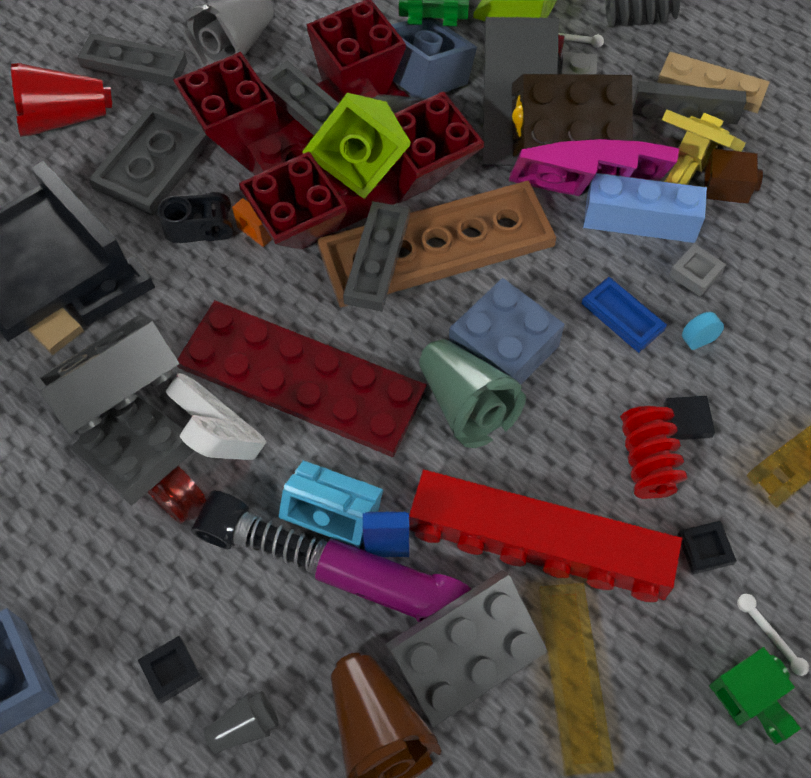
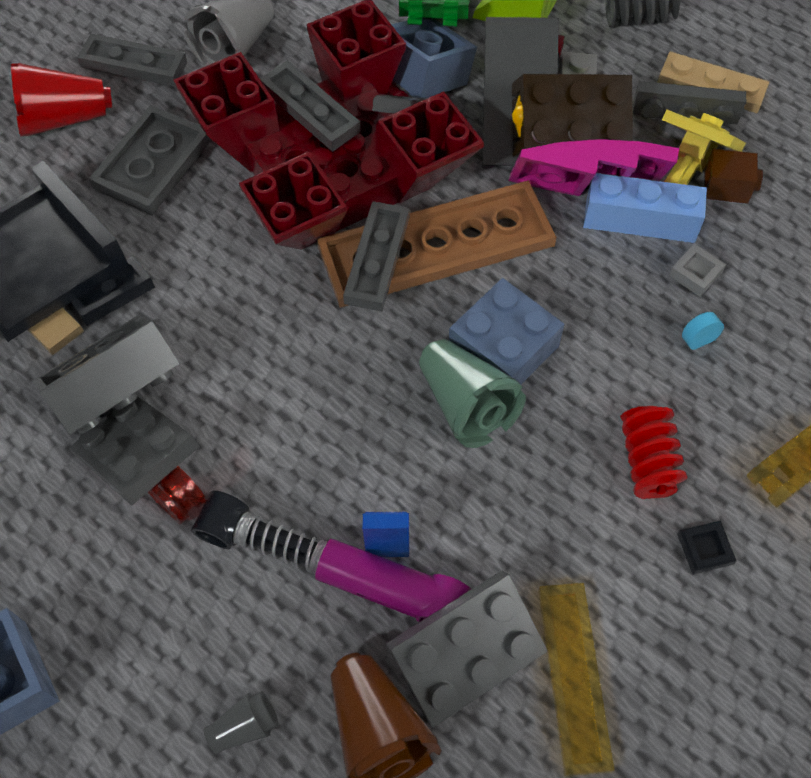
black plate [138,636,203,704] -> none
black piece [157,192,233,243] -> none
white beam [166,373,266,460] -> none
dark red plate [177,300,427,457] -> none
orange plate [232,198,272,247] -> none
medium azure brick [279,460,383,548] -> none
lime slope [302,93,411,199] -> none
red brick [409,469,682,602] -> none
white hinge [558,33,604,48] -> none
blue tile [581,277,667,353] -> none
black tile [664,396,715,440] -> none
green brick [709,647,801,745] -> none
white hinge [737,594,809,676] -> none

